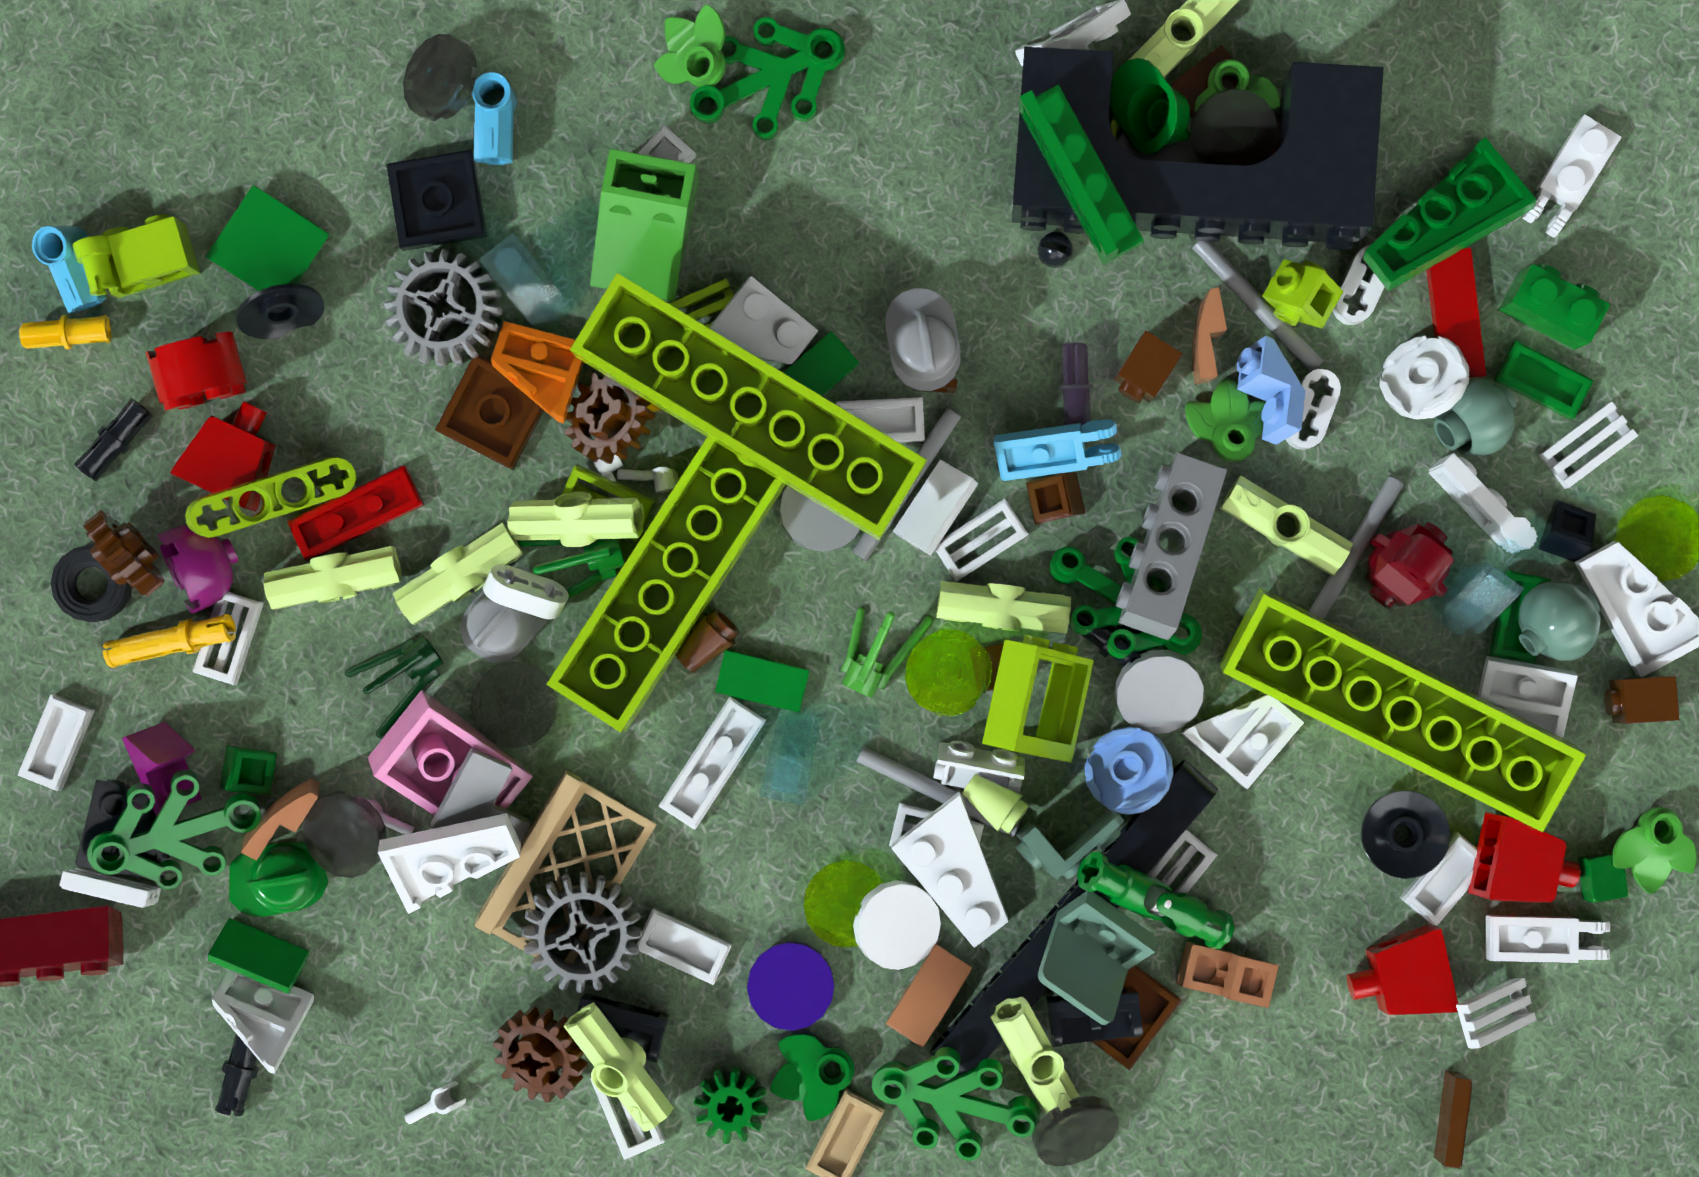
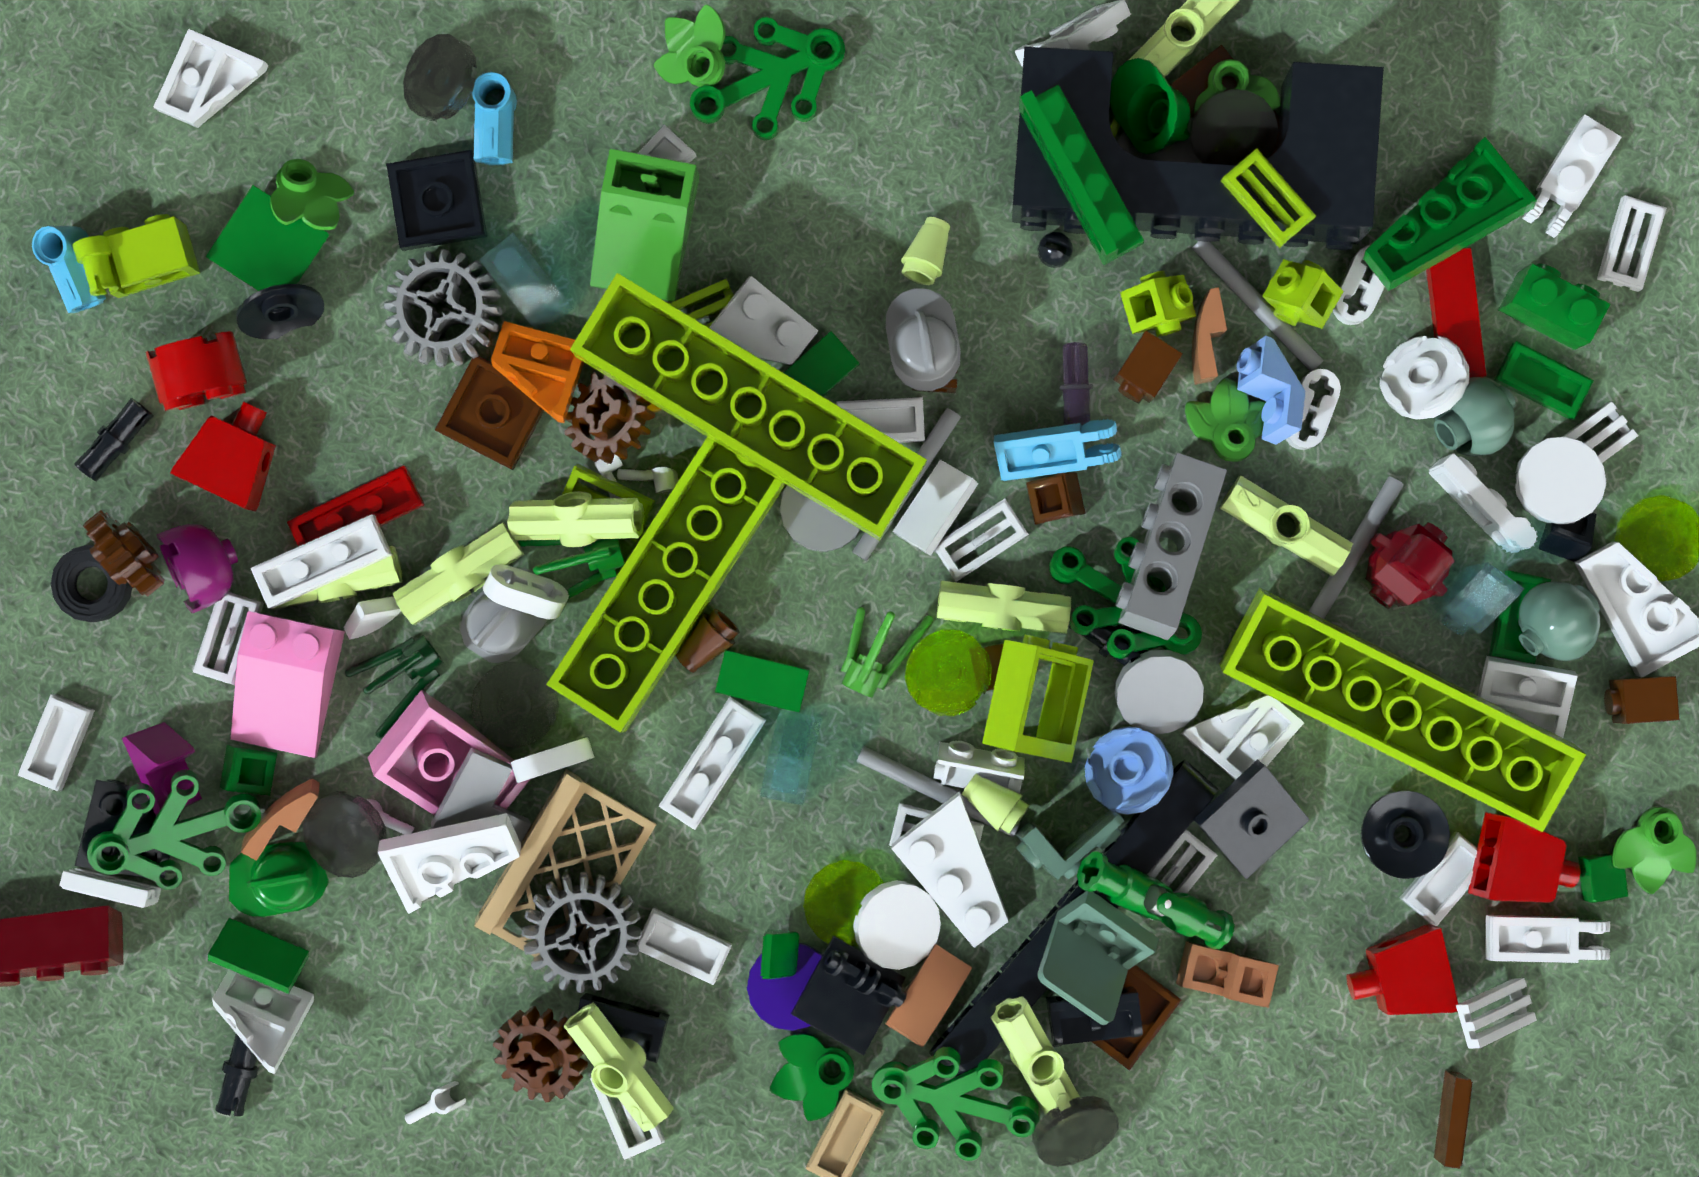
yellow axle [19,315,112,350] -> none
yellow pin [103,614,236,668] -> none
lime beam [185,457,356,538] -> none
green gear [694,1066,769,1144] -> none
none -> white wing [154,29,269,128]
none -> bright pink slope [230,611,345,758]
none -> white tile [251,514,392,609]
none -> bright green plate [270,159,354,230]
none -> white tile [343,596,401,640]
none -> white beam [510,737,595,783]
none -> green slope [760,929,799,979]
none -> black hinge [790,936,907,1056]
none -> yellowish green cone [901,217,950,285]
none -> lime brick [1120,271,1196,337]
none -> plate [1193,759,1310,879]
none -> lime tile [1221,149,1316,248]
none -> white tile [1515,437,1606,524]
none -> white tile [1597,195,1667,292]

